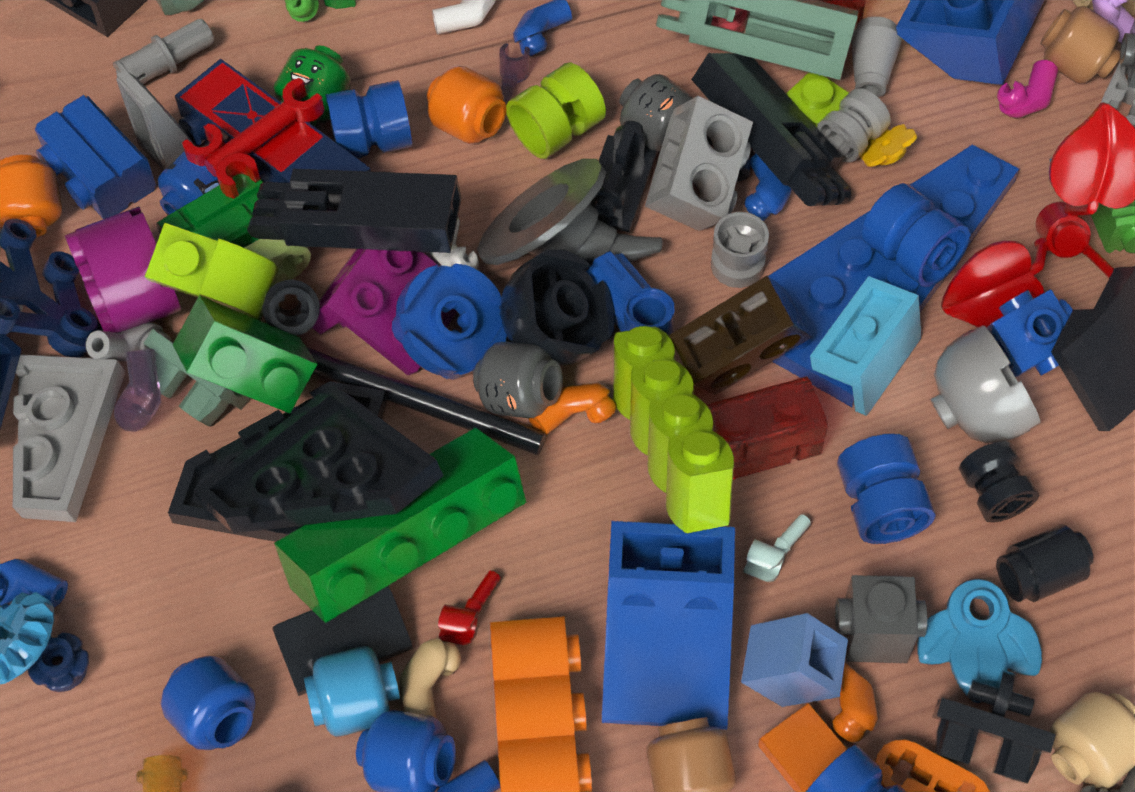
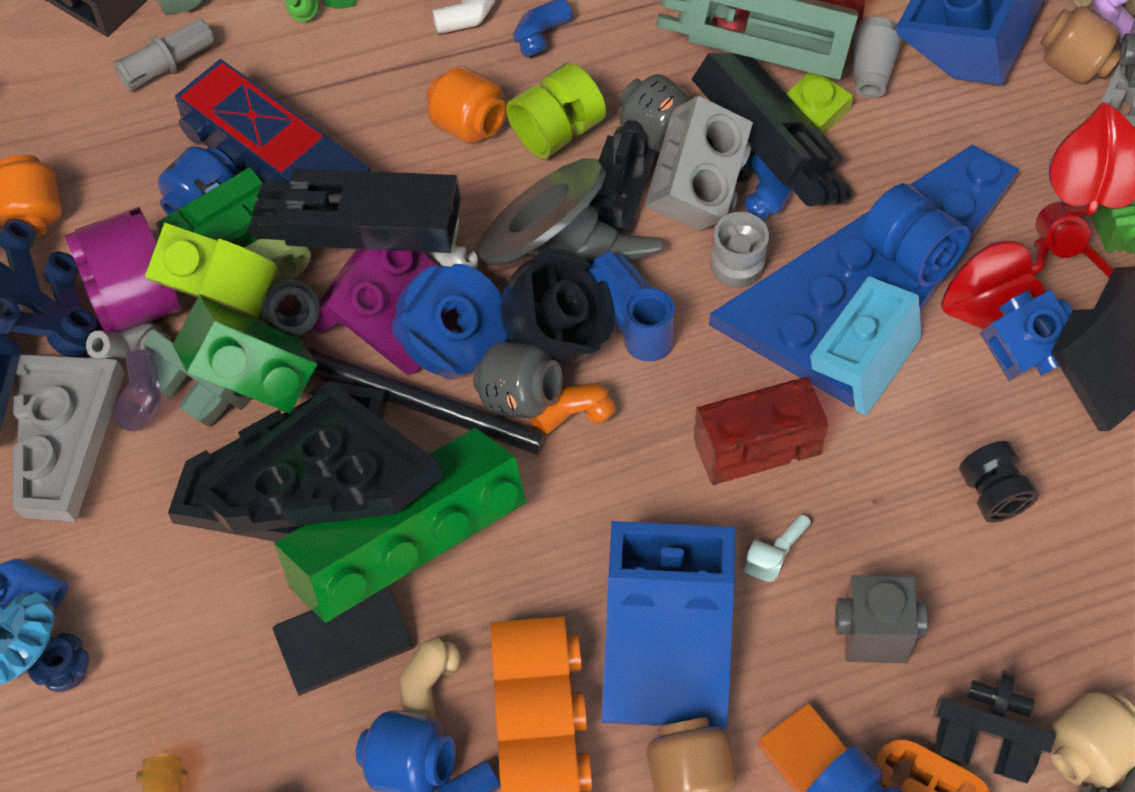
blue brick [35,95,156,219] -> none
light grey slope [116,69,196,171] -> none
blue head [160,655,256,750] -> none
red bar [182,78,324,199] -> none
green head [274,45,351,126] -> none
dark azure head [304,646,400,737] -> none
blue wheel [325,80,413,158] -> none
red hand [438,570,501,645] -> none
hand [499,43,530,114] -> none
lime brick [613,326,734,533] -> none
dark brown brick [669,276,812,395] -> none
medium blue brick [741,613,848,707] -> none
light grey wheel [817,88,891,162] -> none
orange arm [832,662,878,743] -> none
blue wheel [837,434,936,544] -> none
yellow plant [860,124,917,167] -> none
dark azure plate [917,579,1042,704] -> none
light grey cylinder [930,325,1041,443] -> none
black brick [996,524,1094,602] -> none
dark pink arm [997,60,1058,118] -> none

